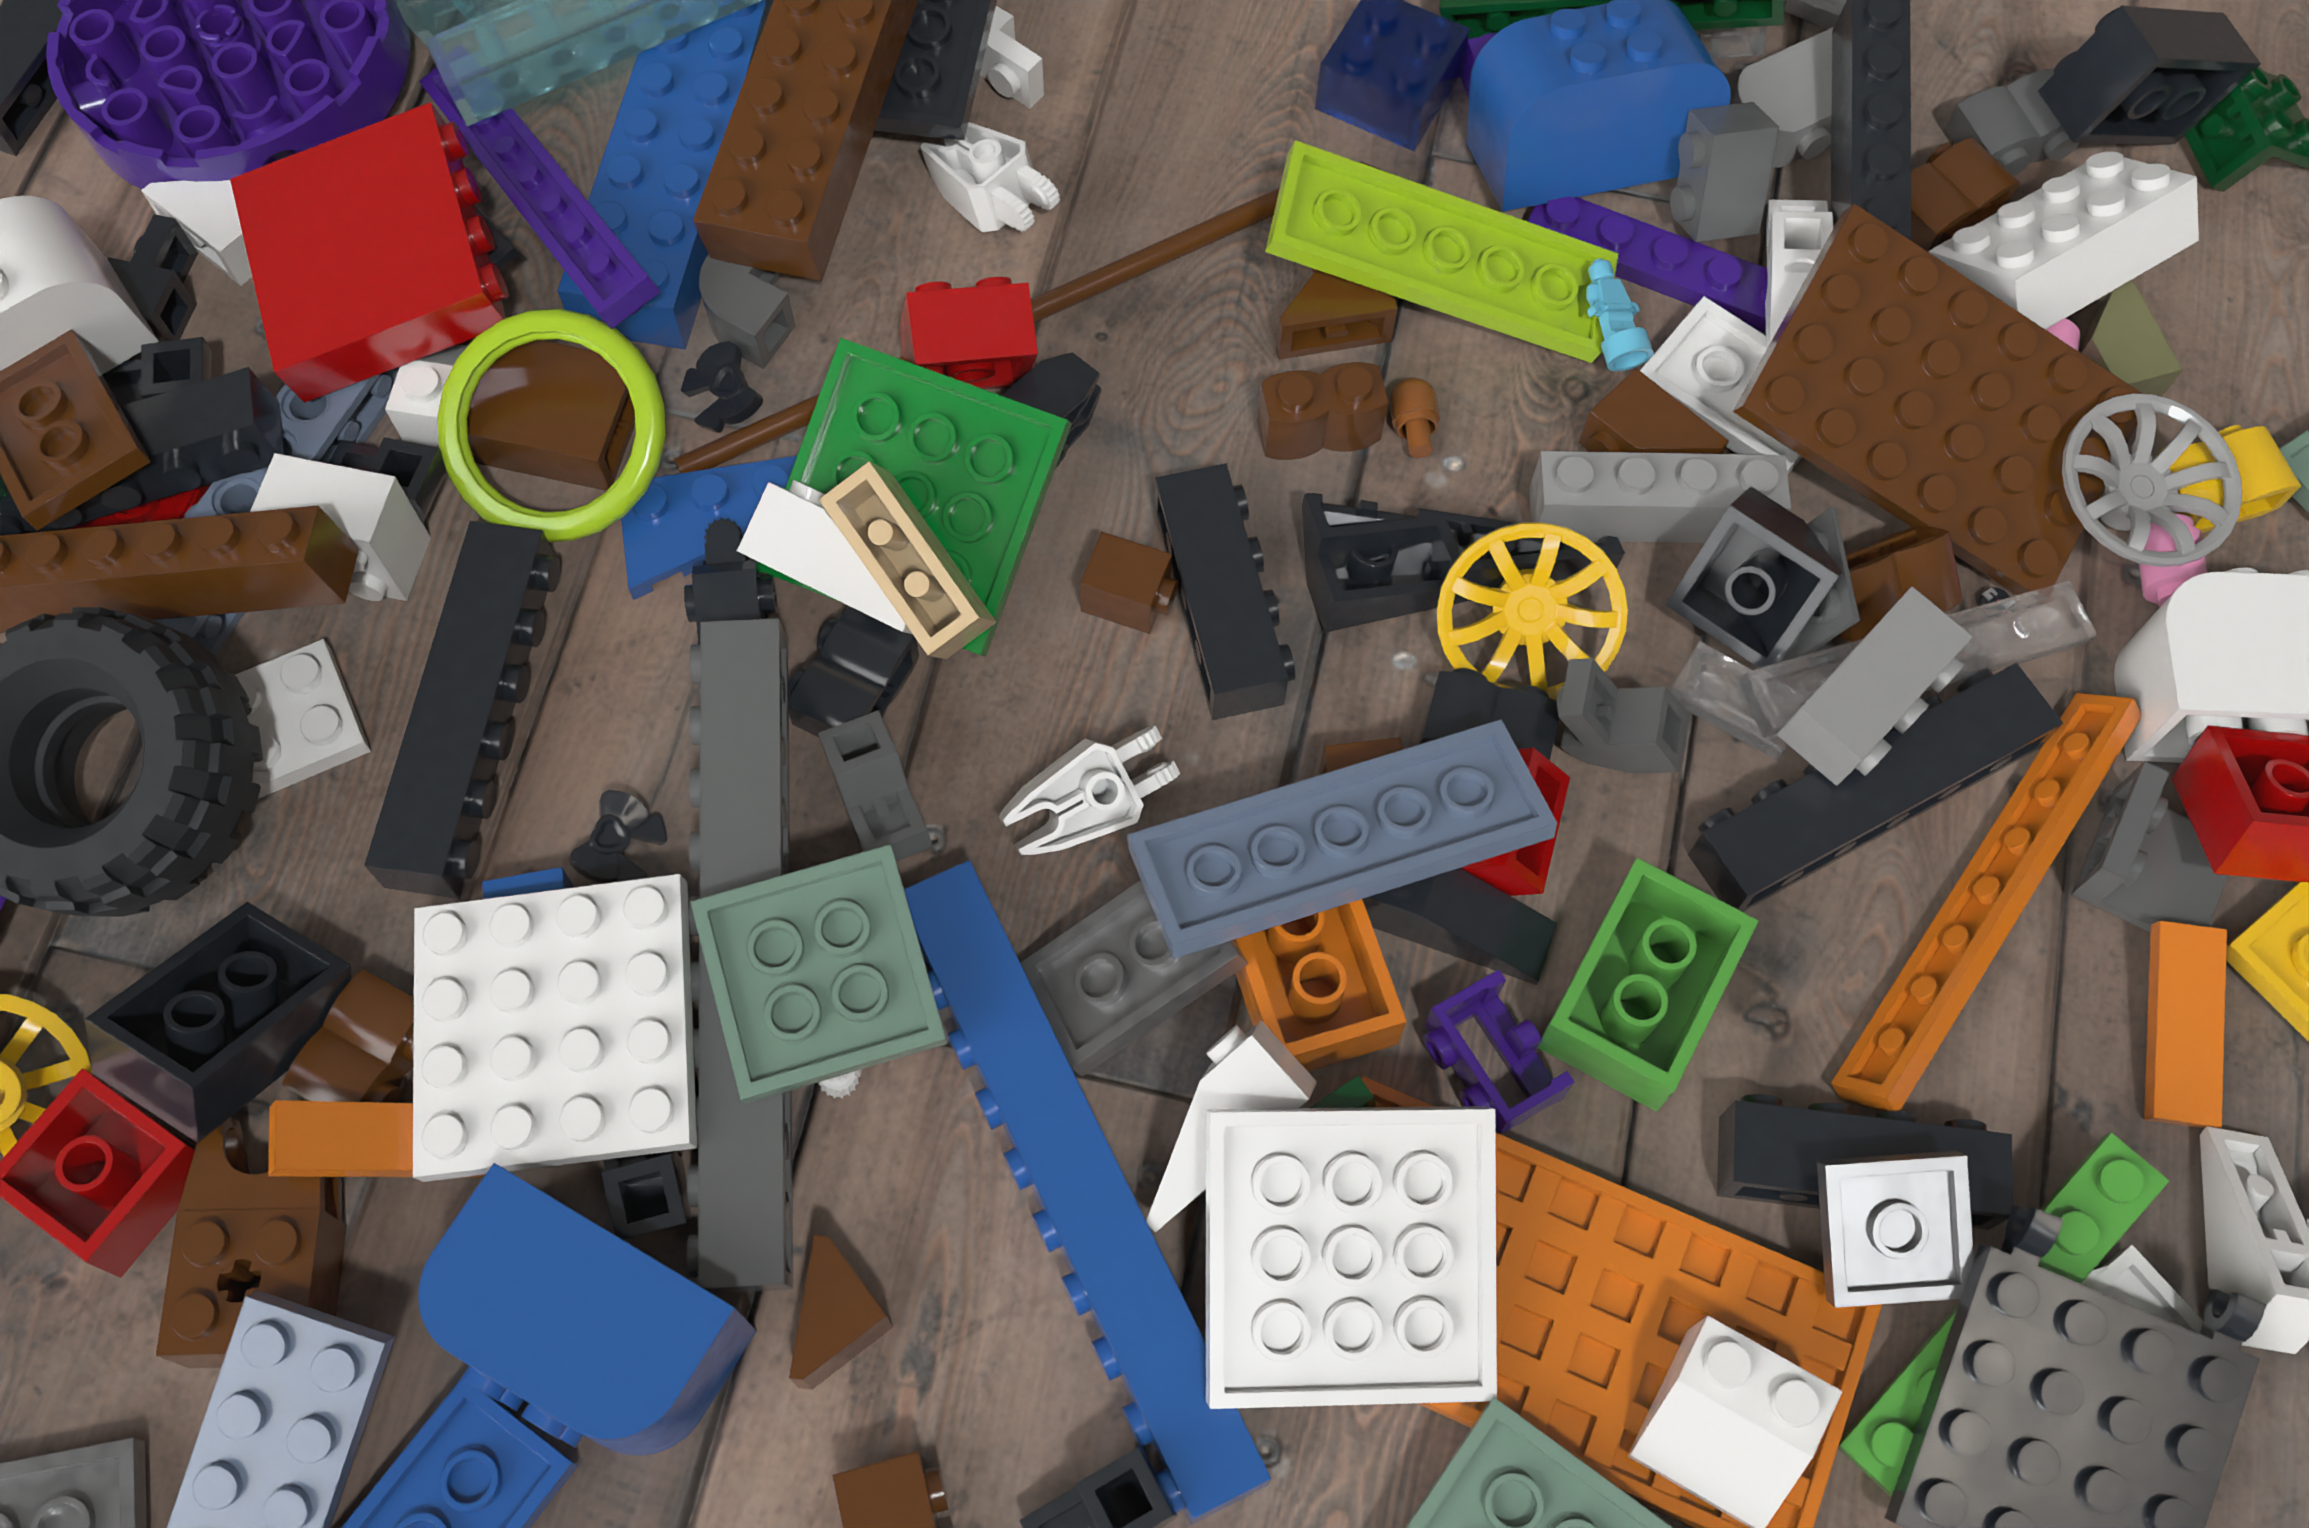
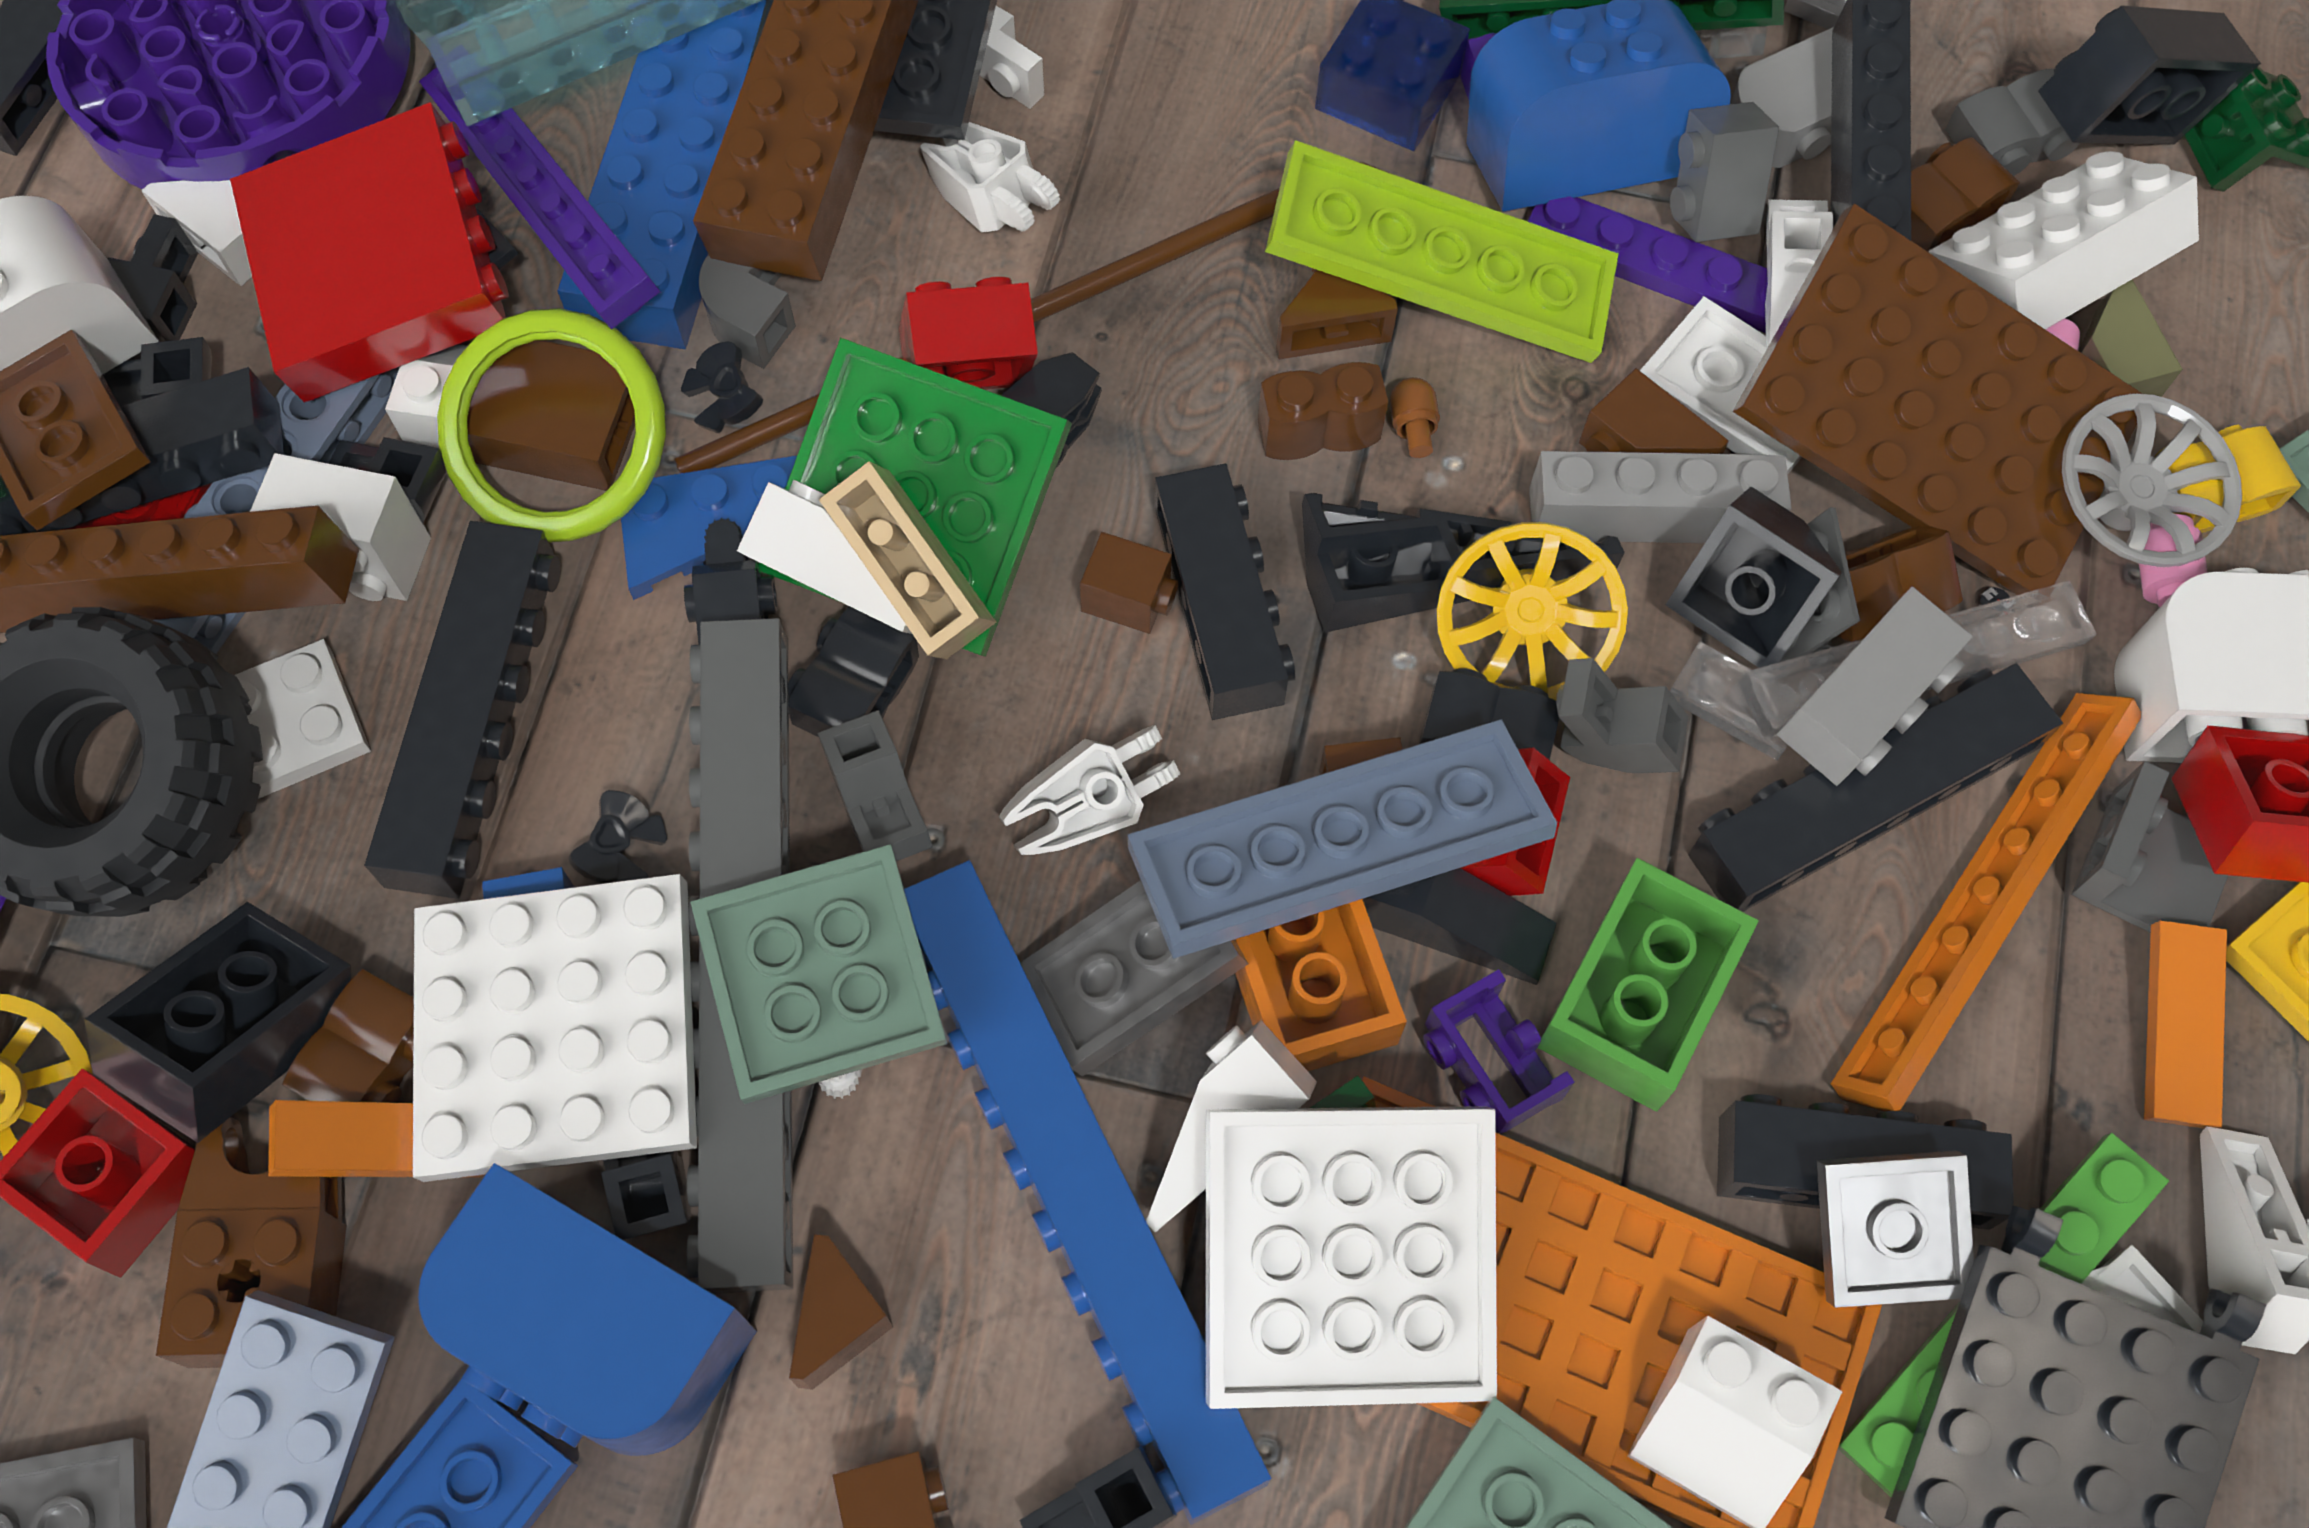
medium azure piece [1586,258,1654,372] -> none

